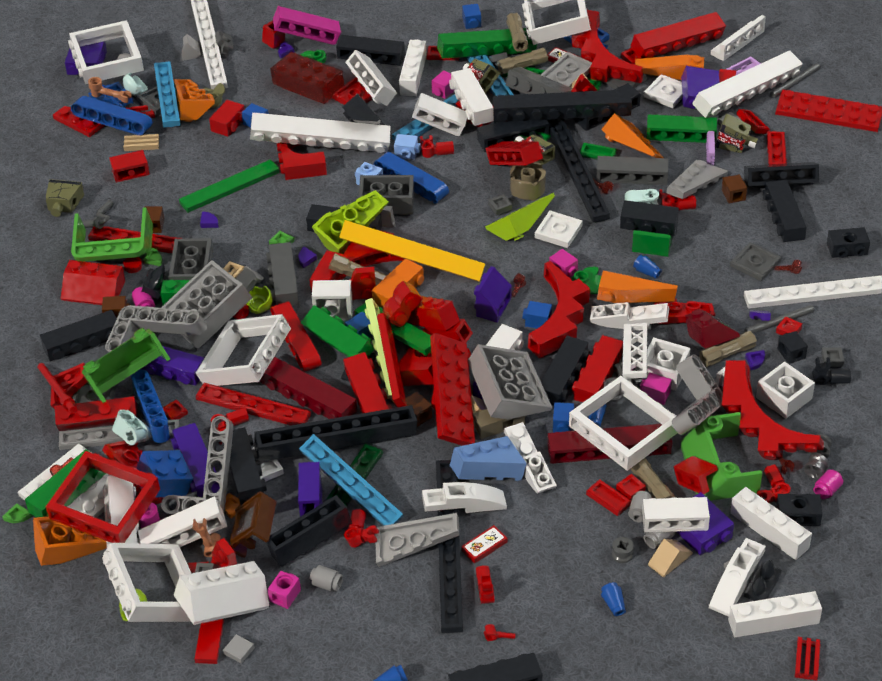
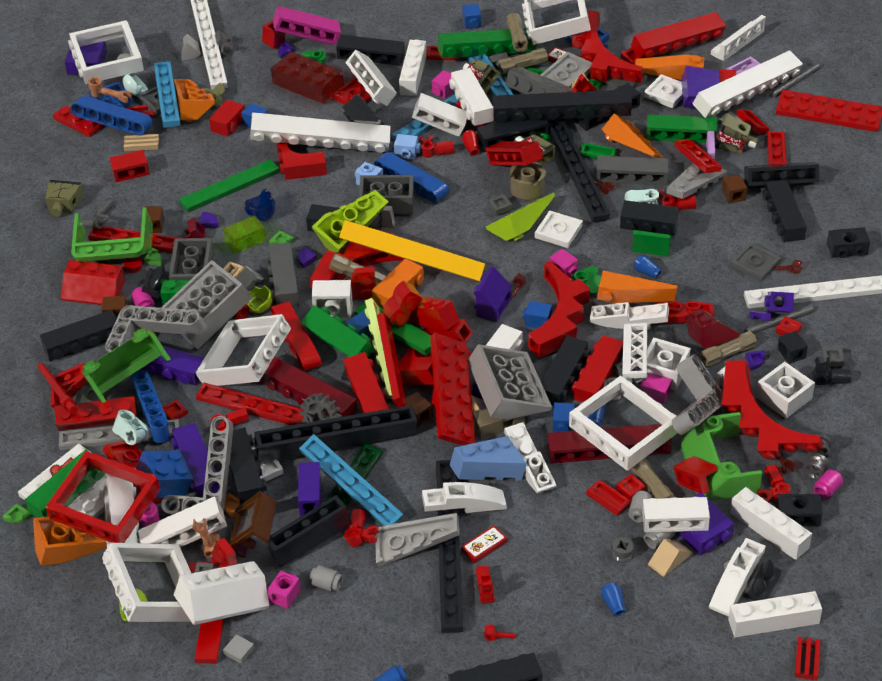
none -> dark red tile [184,217,206,238]
none -> clear neon green brick [223,215,266,253]
none -> clear blue cap [244,189,276,222]
none -> dark grey gear [300,393,342,423]
none -> red cone [462,130,480,156]
none -> red tile [674,139,722,173]
none -> dark purple brick [764,291,794,312]

